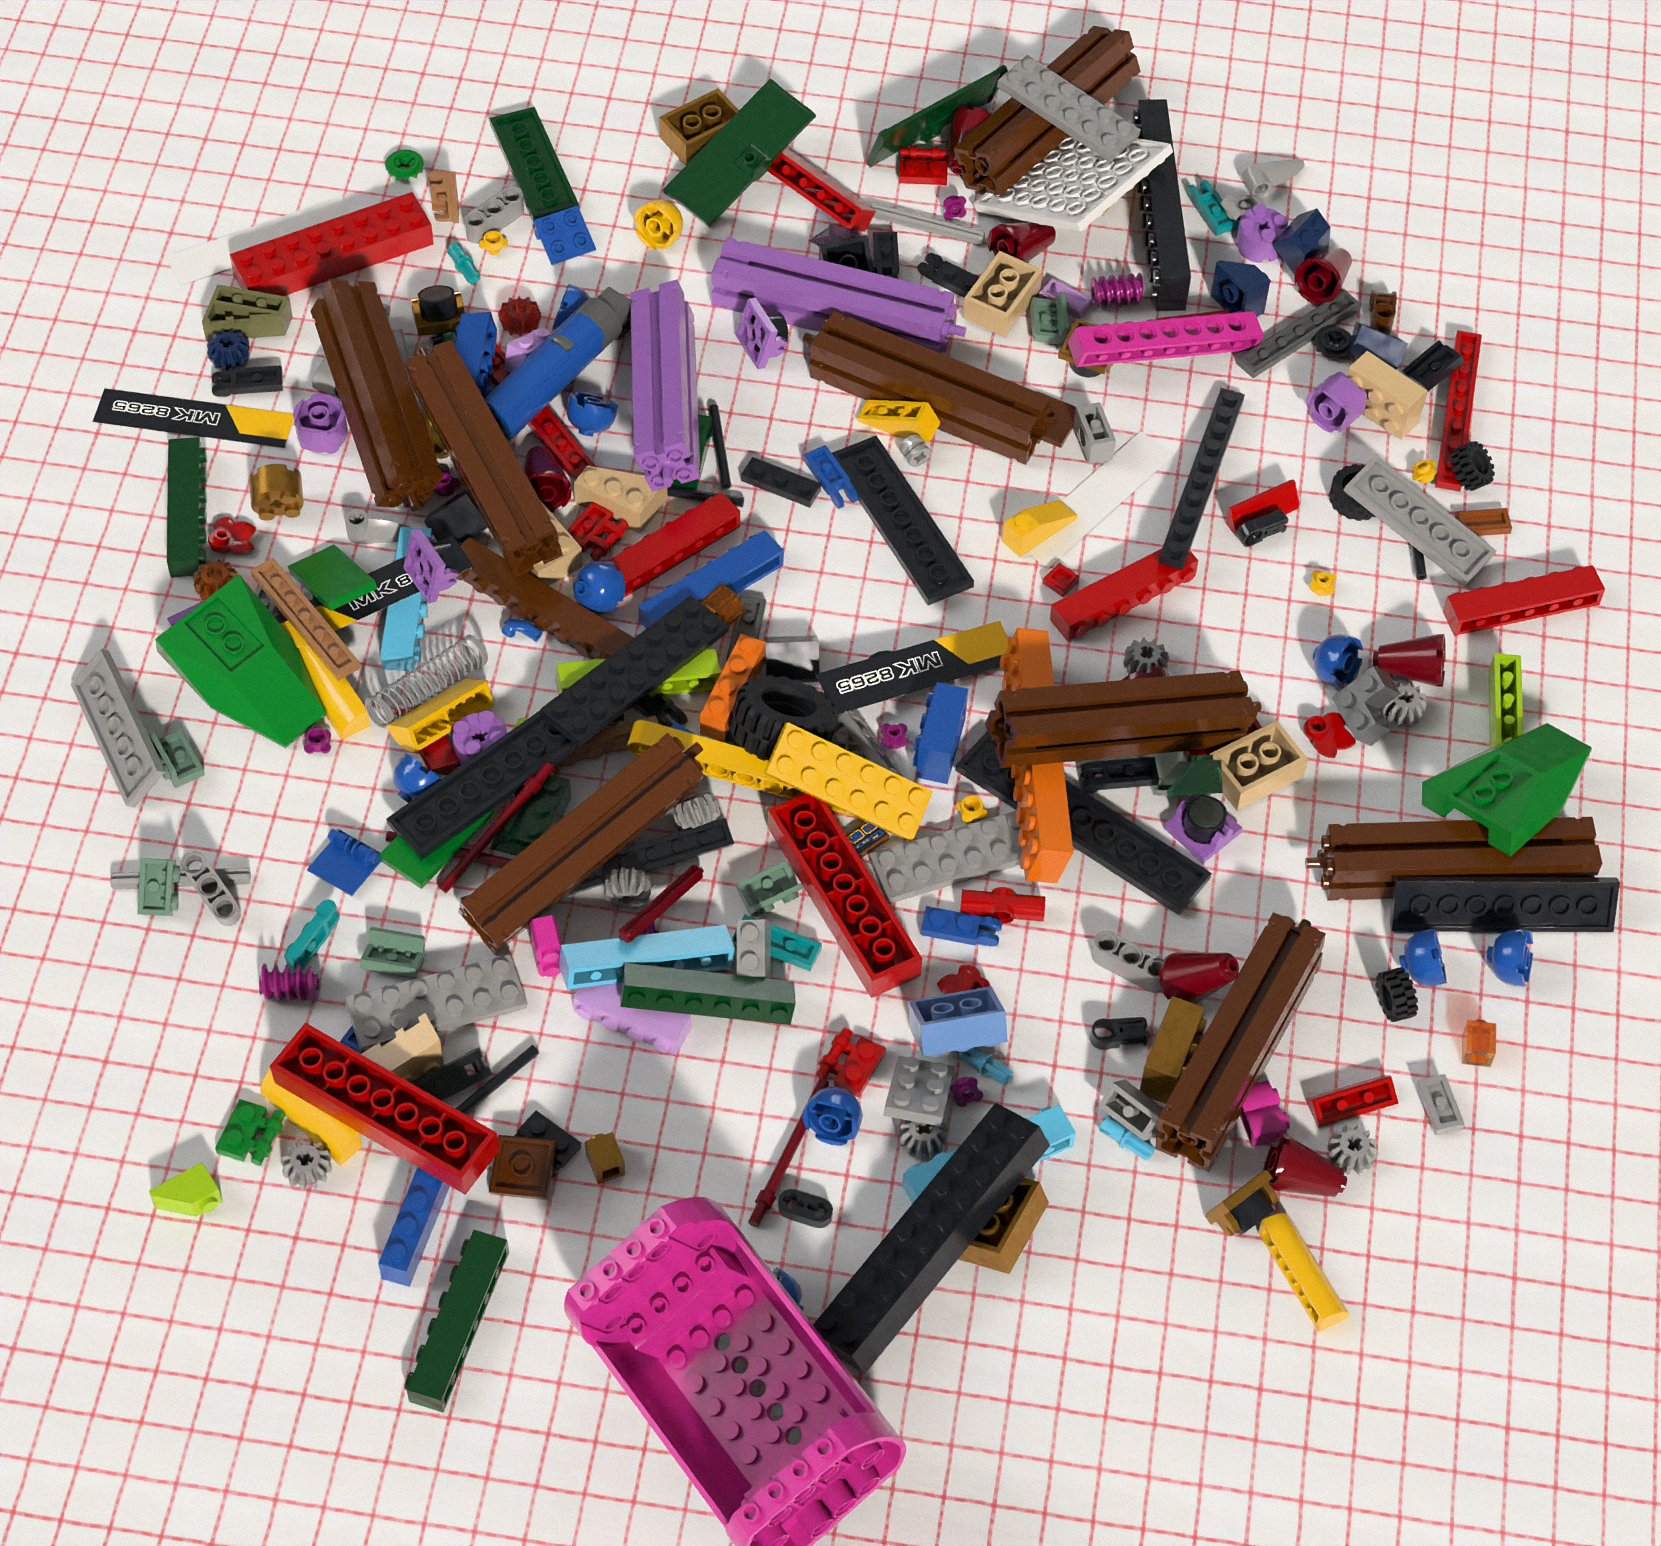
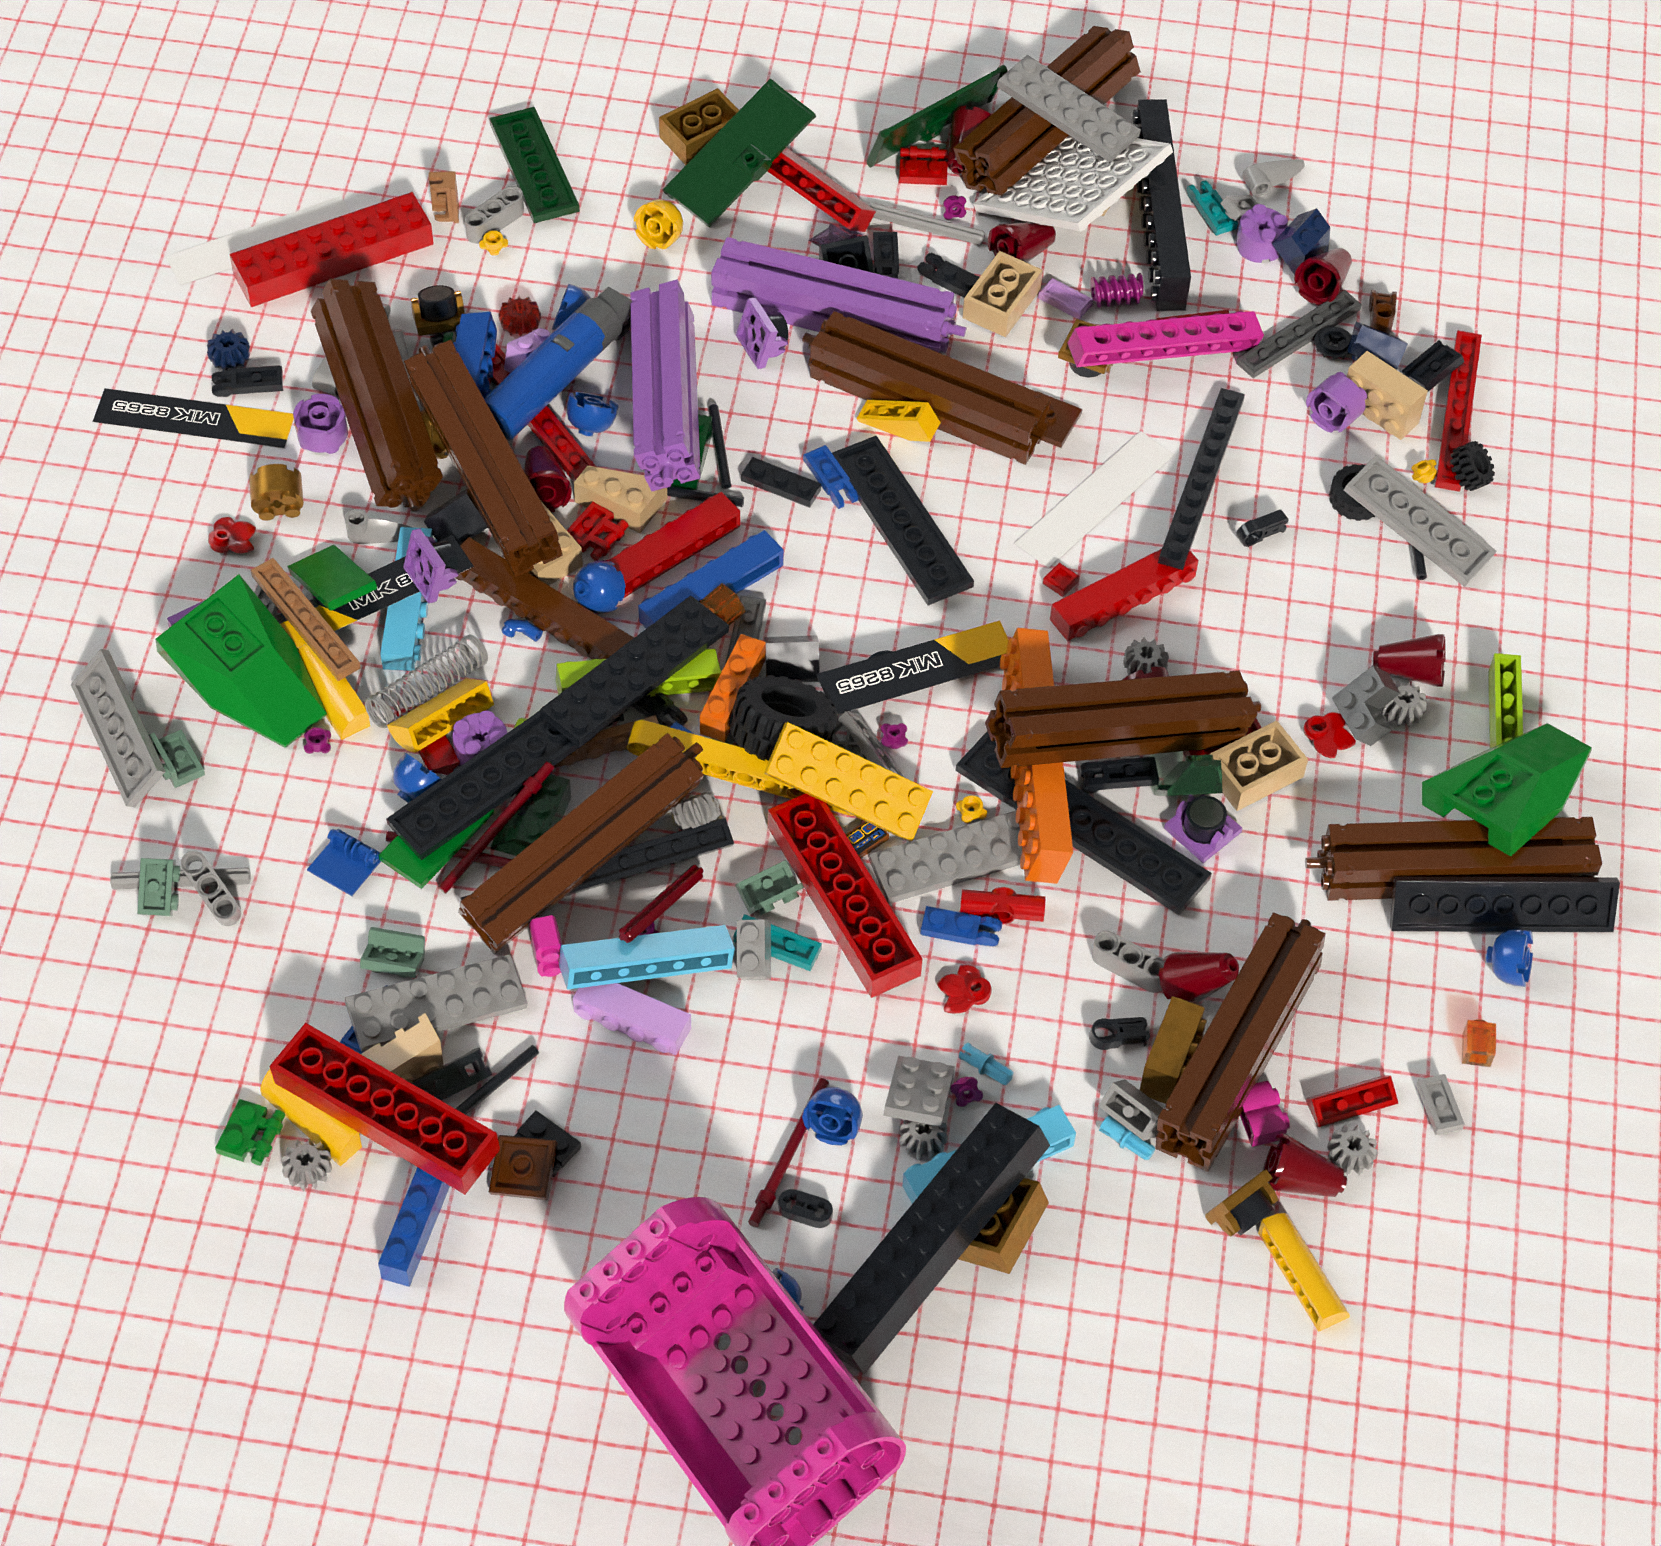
lime slope [149,1162,222,1217] -> none
dark green brick [167,437,207,577] -> none
clear orange gear [193,559,238,601] -> none
olive wedge [202,284,293,341] -> none
magenta piece [259,963,321,1002] -> none
teal hinge [284,899,340,973] -> none
green gear [385,150,424,181] -> none
dark green brick [404,1230,509,1413] -> none
magenta plate [435,470,460,497] -> none
teal axle [447,243,481,285] -> none
blue hinge [533,205,596,265] -> none
pearl gold brick [585,1132,625,1184] -> none
light grey gear [604,867,651,909] -> none
dark green brick [620,963,796,1025] -> none
red plate [816,1027,886,1098] -> none
light grey wheel [899,434,931,467] -> none
medium blue brick [908,986,1008,1057] -> none
blue brick [912,682,968,784] -> none
yellow slope [1003,500,1077,557] -> none
sand green bracket [1030,292,1071,345] -> none
light grey brick [1073,402,1116,464] -> none
dark blue slope [1210,260,1271,317] -> none
red slope [1226,479,1299,536] -> none
yellow plate [1309,570,1337,596] -> none
blue cylinder [1313,634,1363,689] -> none
black tyre [1375,967,1418,1022] -> none
blue cylinder [1399,929,1447,986] -> none
red brick [1443,565,1605,636] -> none
dark orange tile [1455,508,1512,536] -> none

